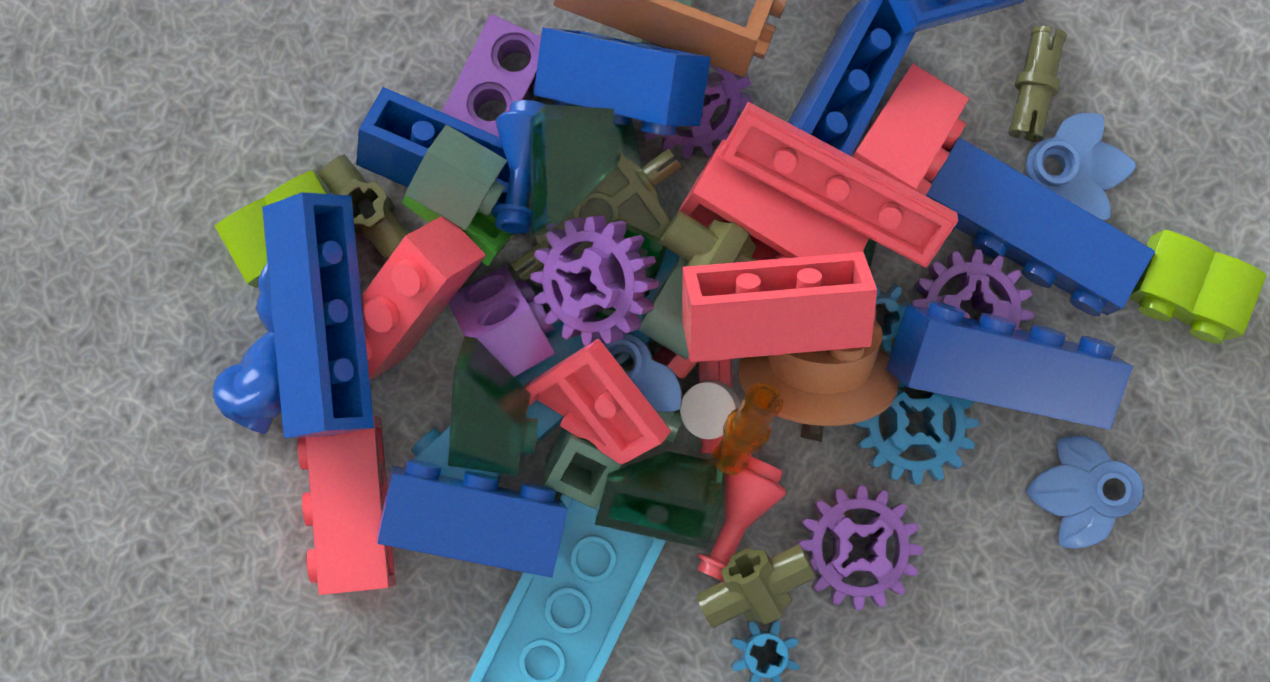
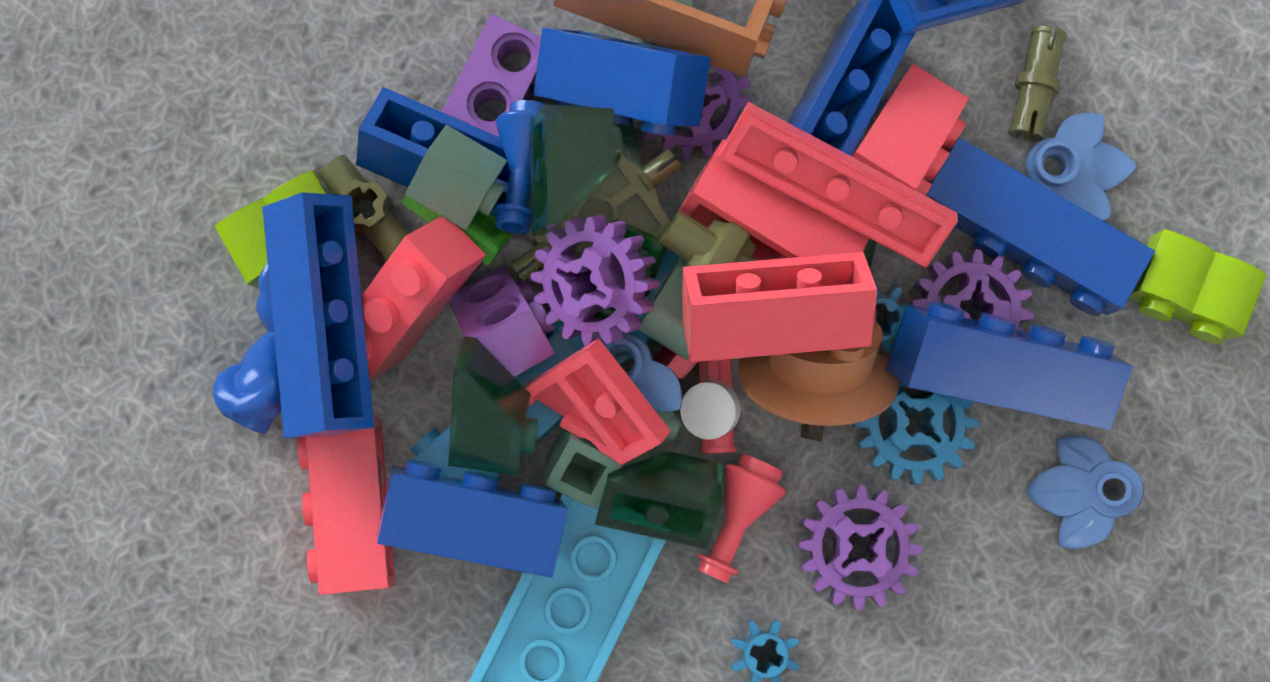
olive axle [696,544,817,628] -> none
clear orange pin [712,383,783,475] -> none

